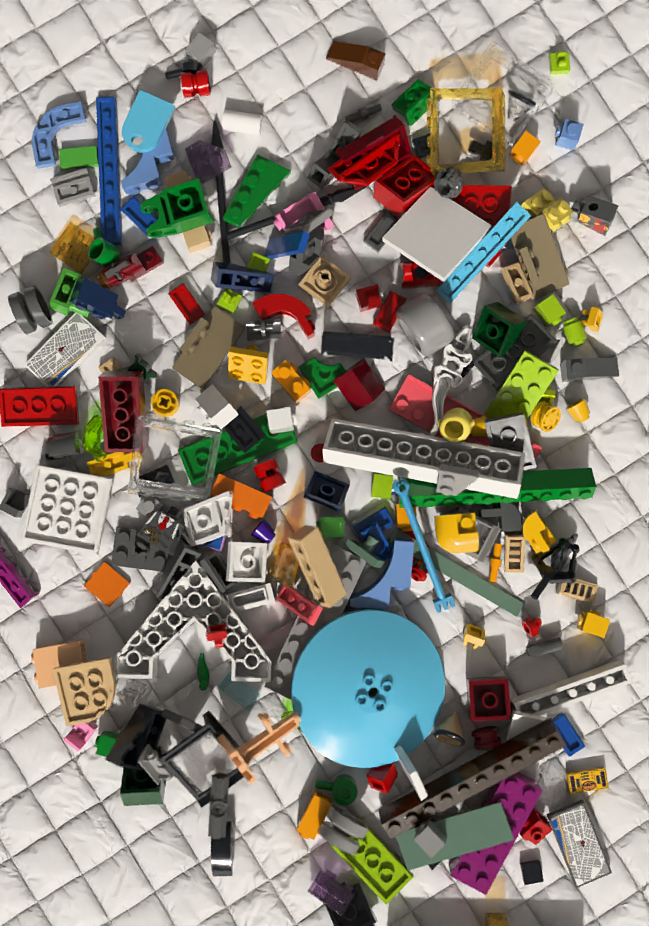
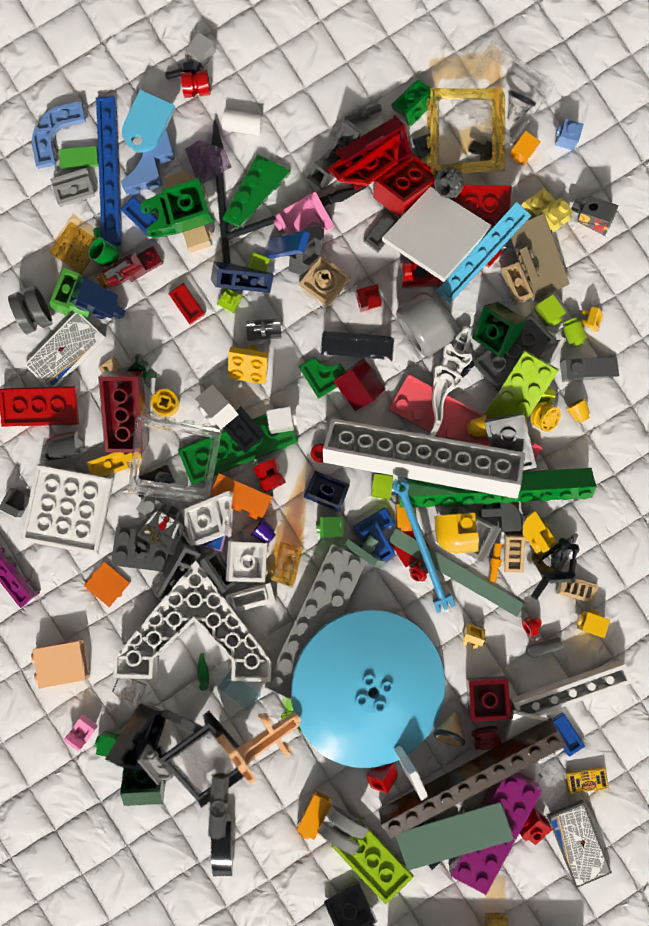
tan plate [52,656,117,727] -> none
clear neon green arm [82,415,107,462] -> none
dark tan bracket [172,307,245,389] -> none
red tile [206,623,228,648] -> none
red arch [252,294,316,340] -> none
light orange brick [271,360,311,404] -> none
coral tile [276,582,323,626] -> none
light grey tile [283,208,333,235] -> none
tan brick [288,525,346,608] -> none
clear purple brick [308,869,356,916] -> none
green piece [315,774,358,806] -> none
reddish brown slope [326,41,386,81] -> none
medium blue arch [350,537,414,611] -> none
red tile [373,290,407,333] -> none
light grey brick [414,820,447,858] -> none
light grey wing [436,464,480,496] -> none
light yellow piece [438,408,475,443] -> none
black tile [520,860,544,885] -> none
lime tile [549,51,570,75] -> none

